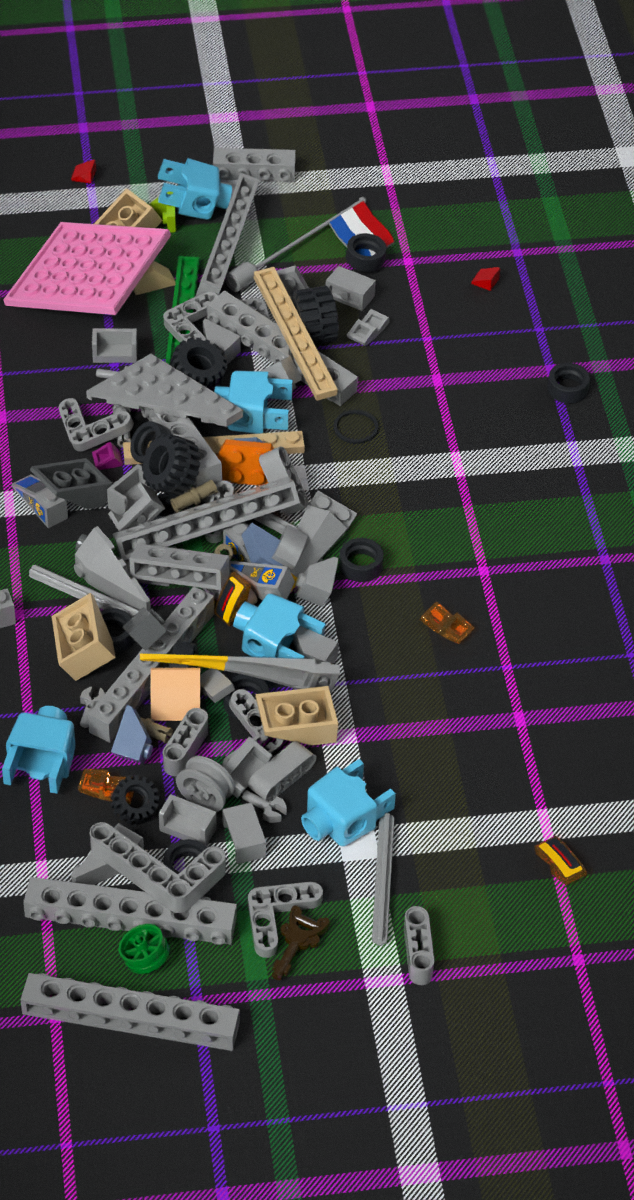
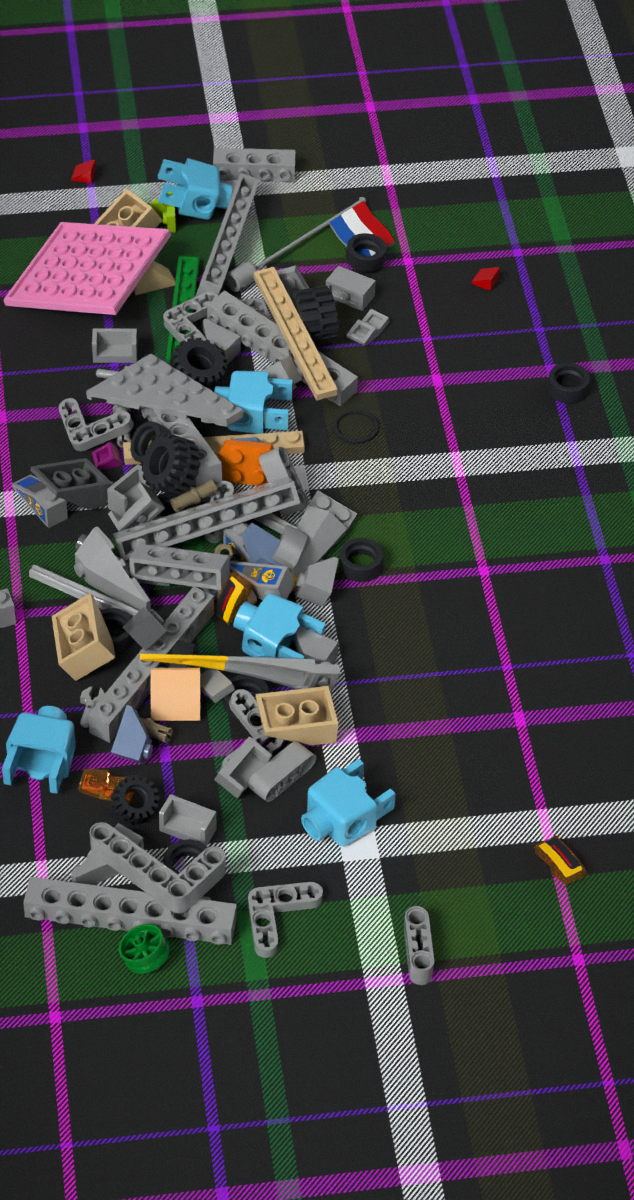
light grey brick [21,973,239,1051] -> none
light grey beam [163,708,208,776] -> none
light grey wheel [176,756,235,812] -> none
light grey panel [222,802,266,864] -> none
light grey bar [242,790,287,823] -> none
dark brown piece [272,905,330,981] -> none
light grey axle [372,813,394,946] -> none
clear orange slope [420,601,475,644] -> none

